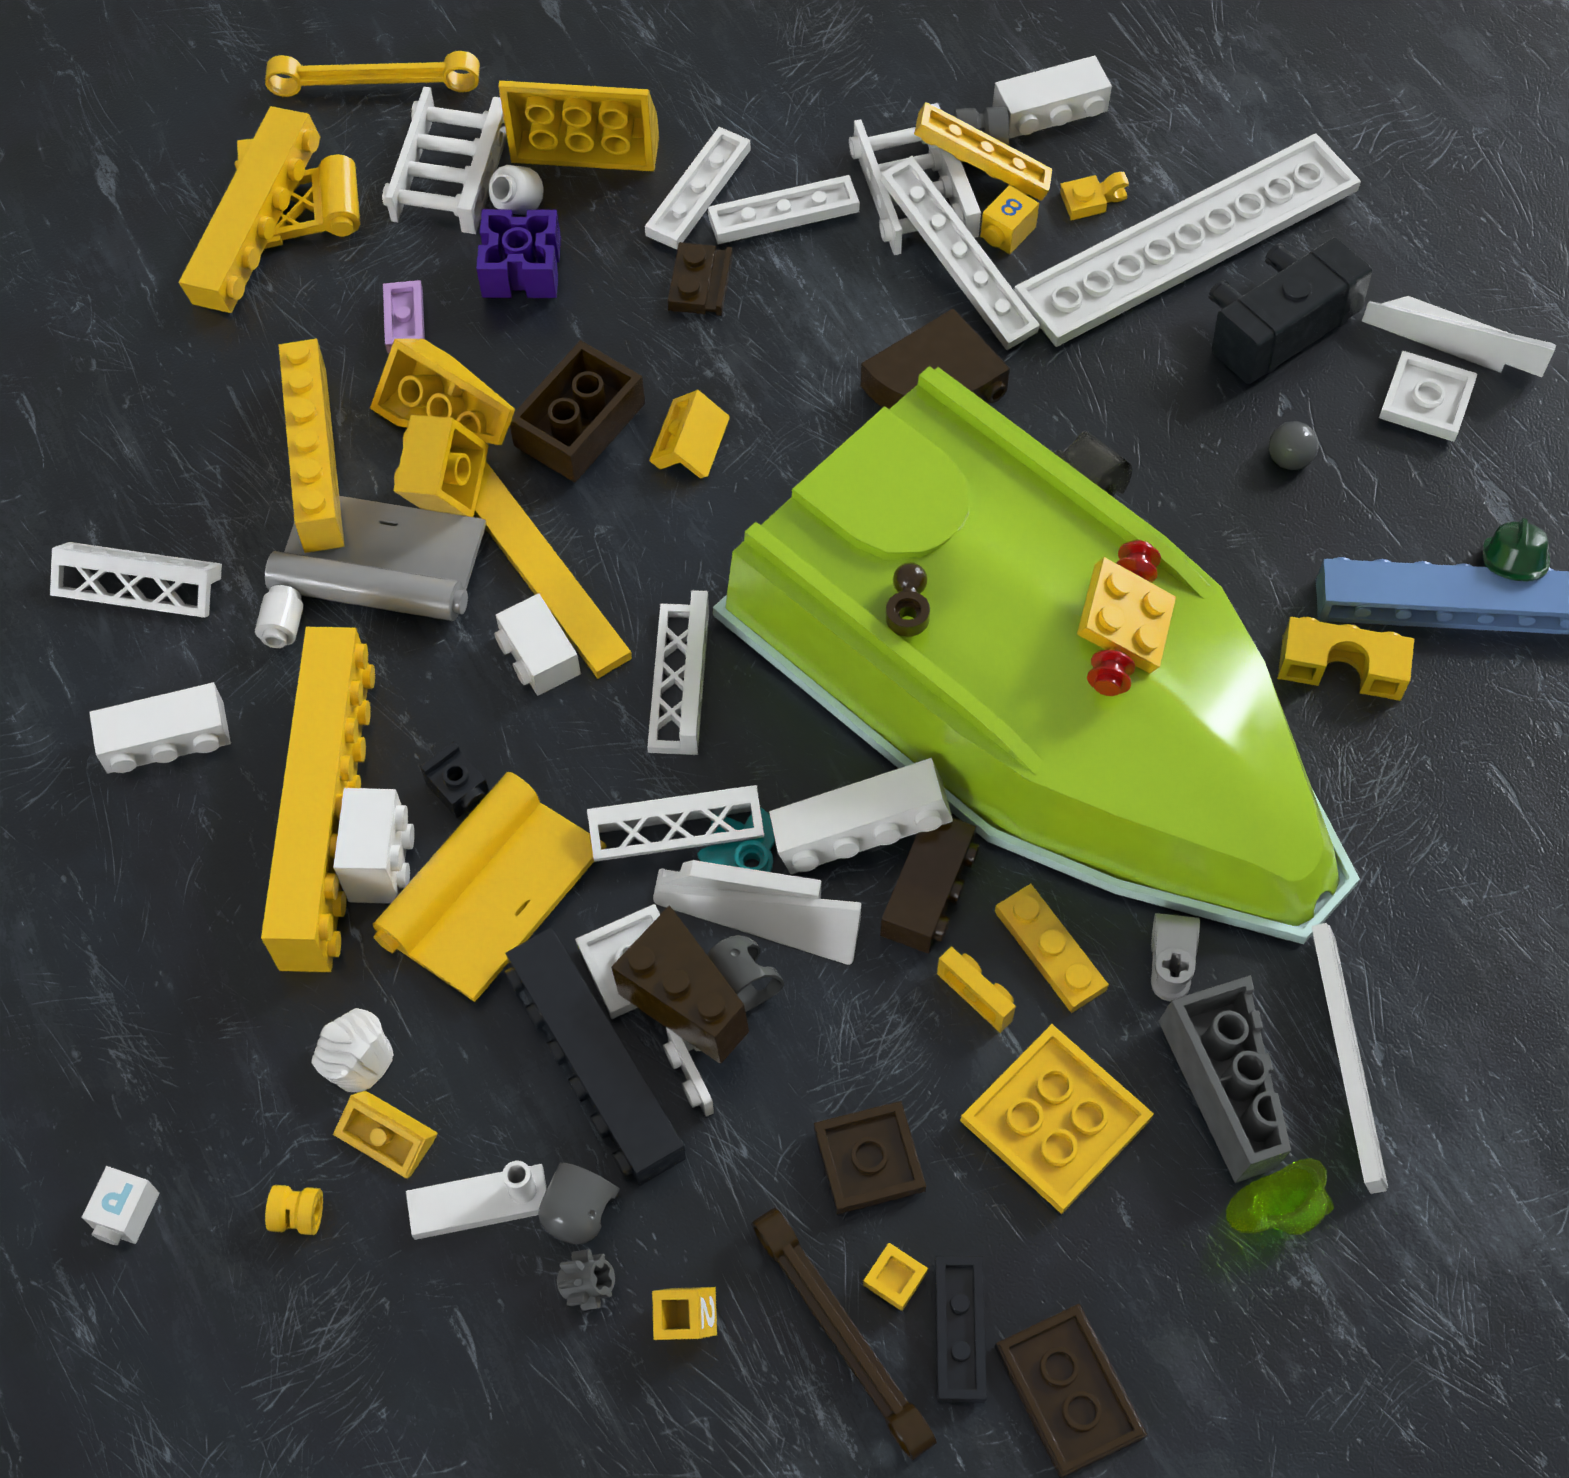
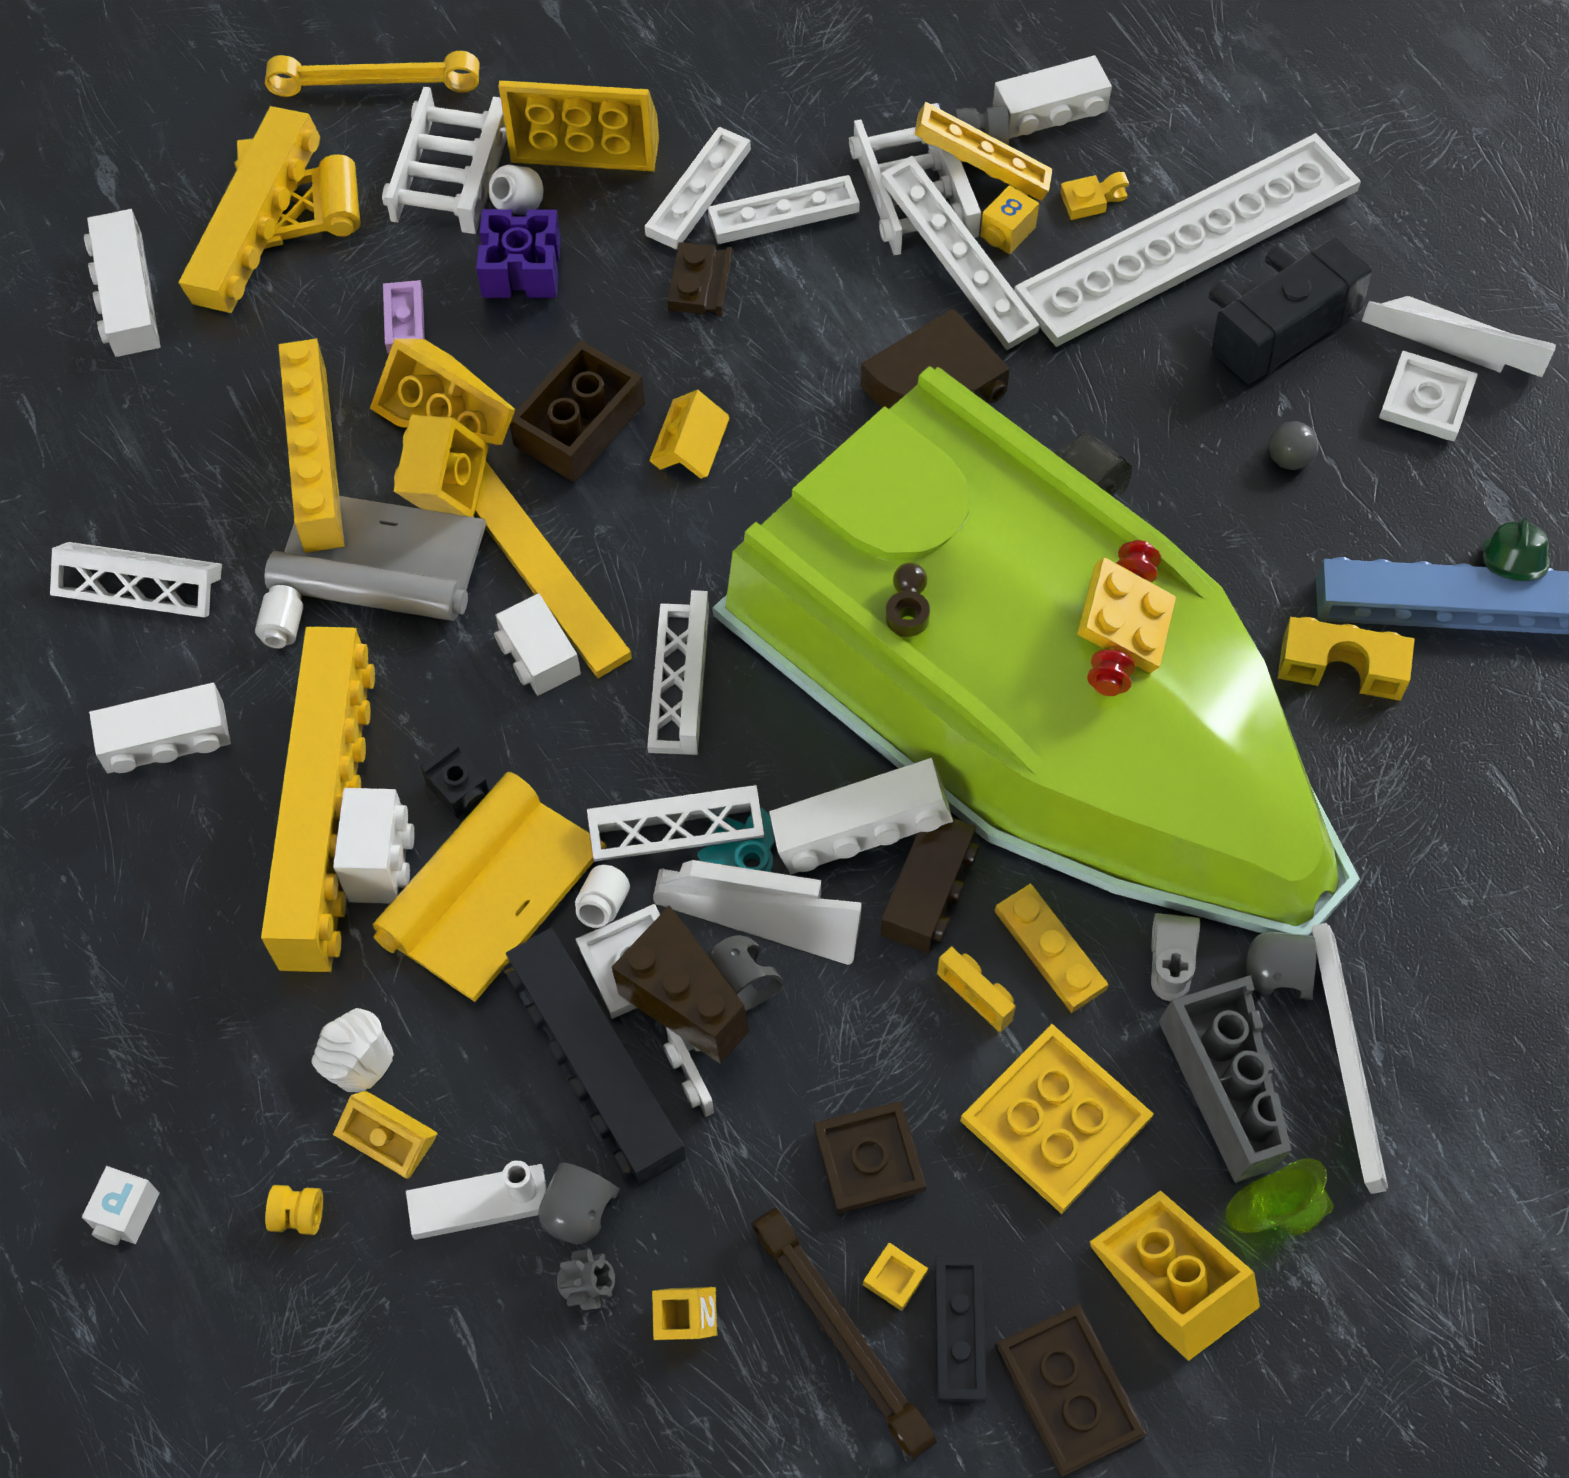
none -> white brick [84,209,161,357]
none -> white brick [575,865,630,928]
none -> yellow slope [1090,1190,1260,1361]
none -> dark grey helmet [1246,932,1316,1000]

